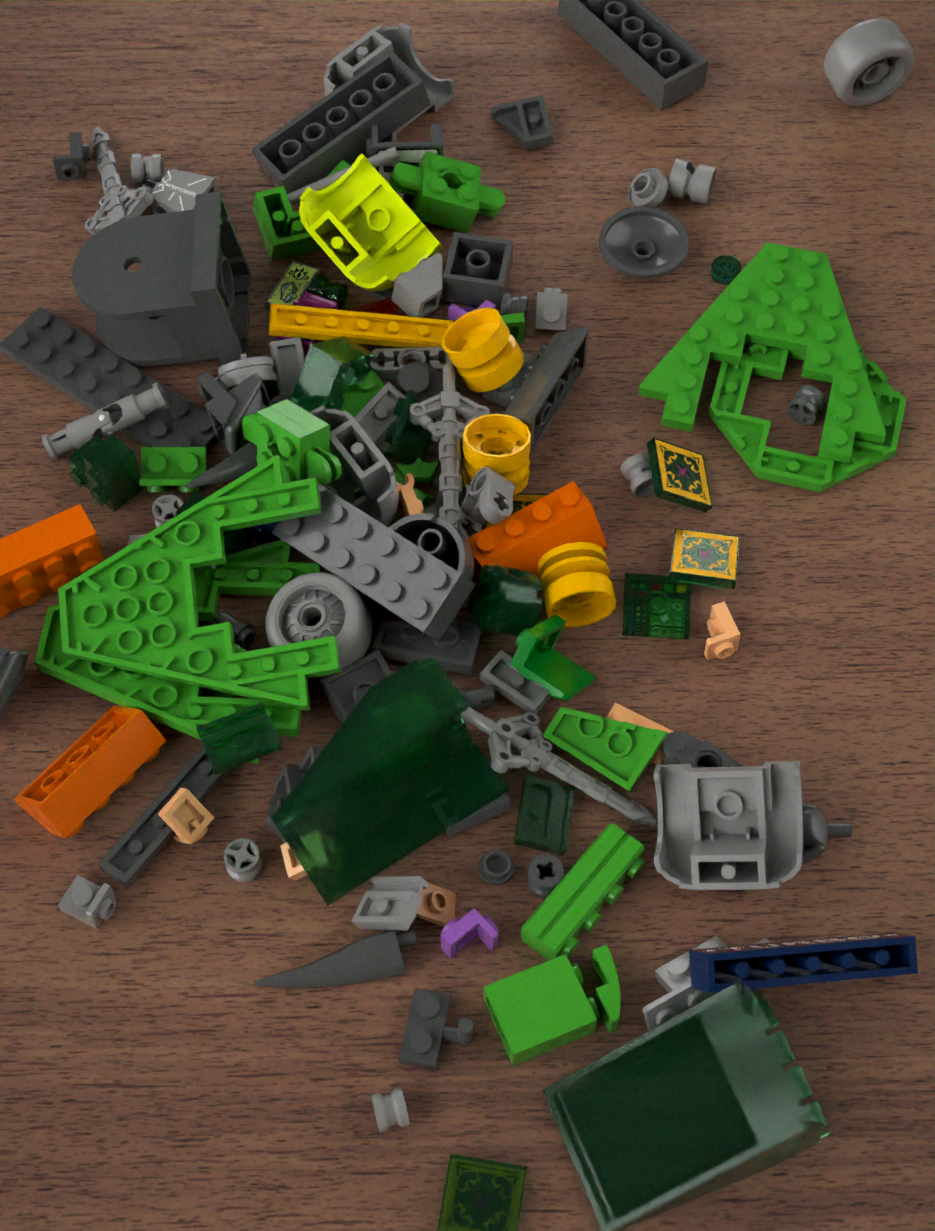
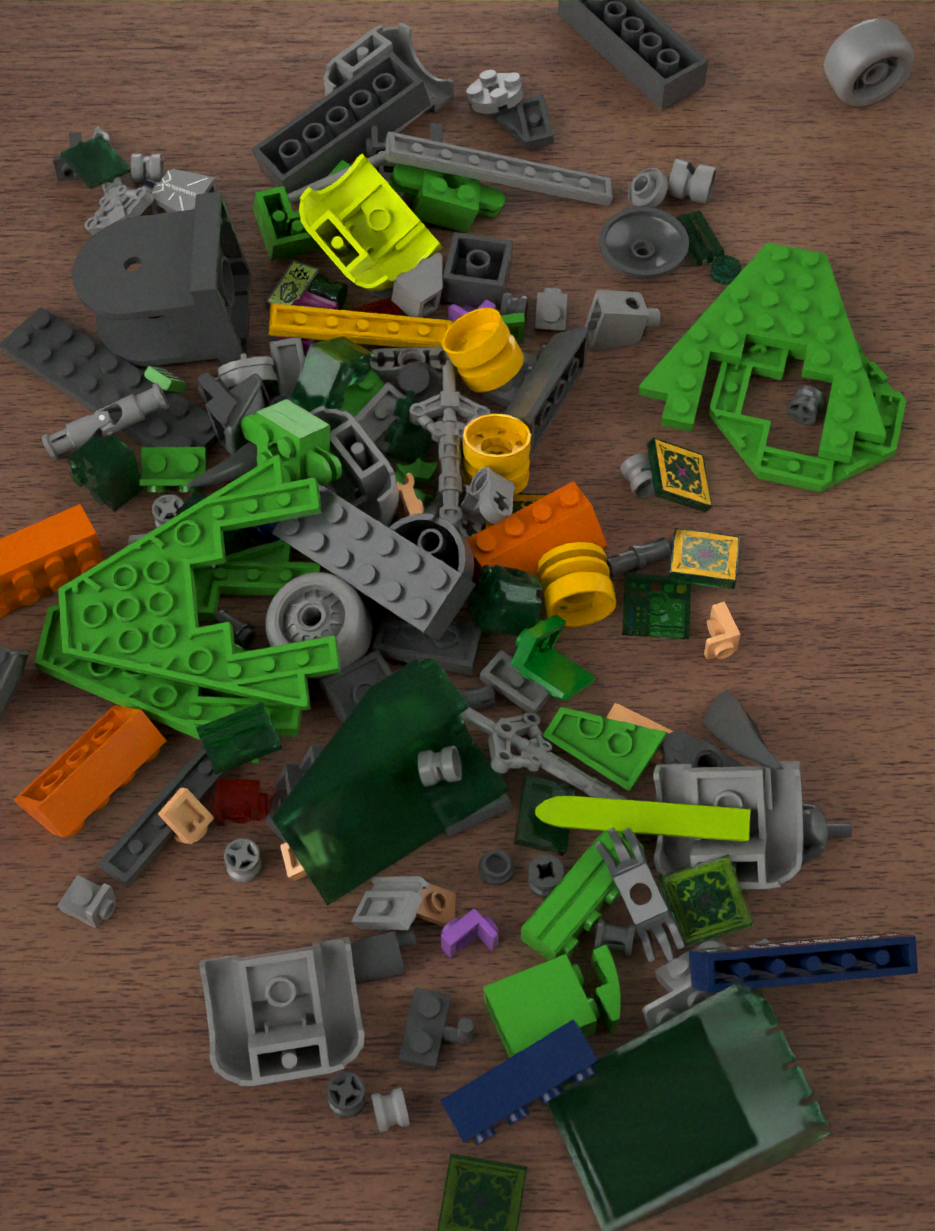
none -> clear green piece [60,135,131,189]
none -> bright green tile [144,365,188,393]
none -> light grey piece [199,937,365,1086]
none -> clear red brick [214,779,268,826]
none -> dark grey wheel [327,1071,366,1118]
none -> light grey tile [386,131,613,206]
none -> light grey wheel [418,746,462,787]
none -> dark blue brick [440,1019,601,1146]
none -> light grey plate [466,70,524,114]
none -> lime piece [535,796,751,842]
none -> light grey torso [584,290,660,352]
none -> dark grey piece [594,827,685,962]
none -> dark grey bush [595,919,635,957]
none -> dark grey pin [607,537,671,577]
none -> clear green tile [658,854,754,947]
none -> clear green tile [675,210,725,266]
none -> dark grey piece [703,689,784,770]

